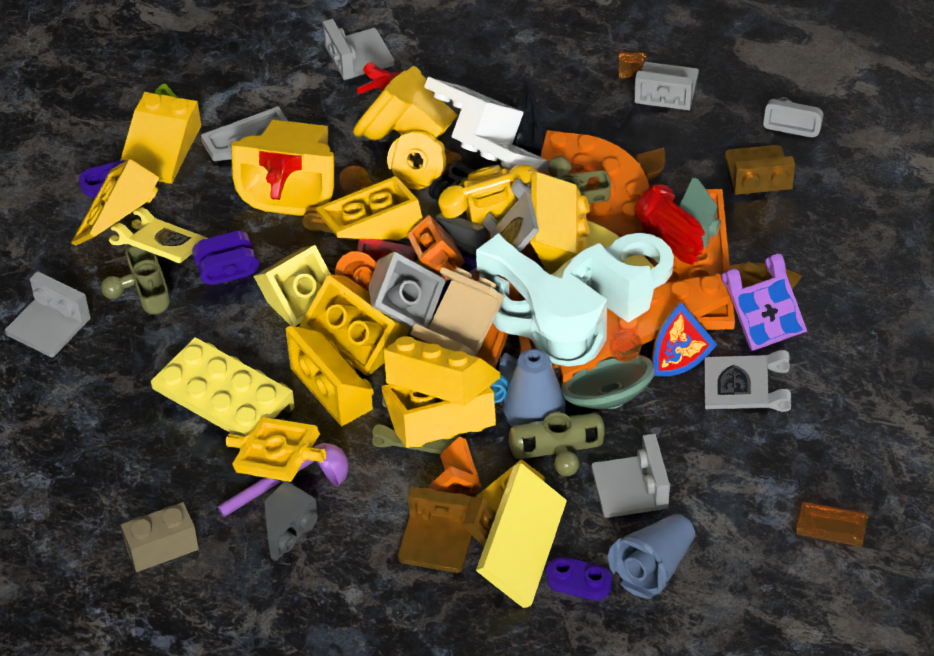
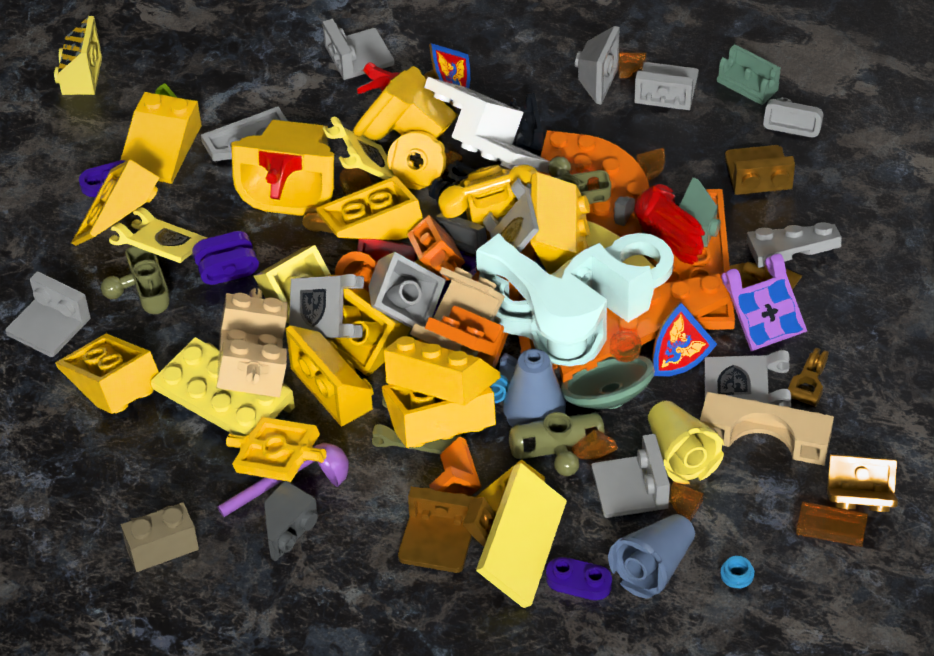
none -> light yellow slope [54,16,102,95]
none -> yellow slope [55,333,159,414]
none -> tan brick [217,288,287,397]
none -> light grey flag [289,274,364,339]
none -> light yellow flag [322,117,395,180]
none -> shield [424,43,471,110]
none -> orange bracket [425,306,504,356]
none -> clear orange tile [572,430,618,459]
none -> light grey slope [575,26,620,105]
none -> dark grey tile [614,196,636,226]
none -> light yellow cone [648,401,724,484]
none -> clear orange tile [670,482,704,522]
none -> tan arch [700,392,834,466]
none -> sand green hinge [717,44,781,105]
none -> dark azure plate [720,556,754,588]
none -> light grey wing [747,222,841,268]
none -> pearl gold piece [788,348,829,407]
none -> bracket [827,454,898,512]

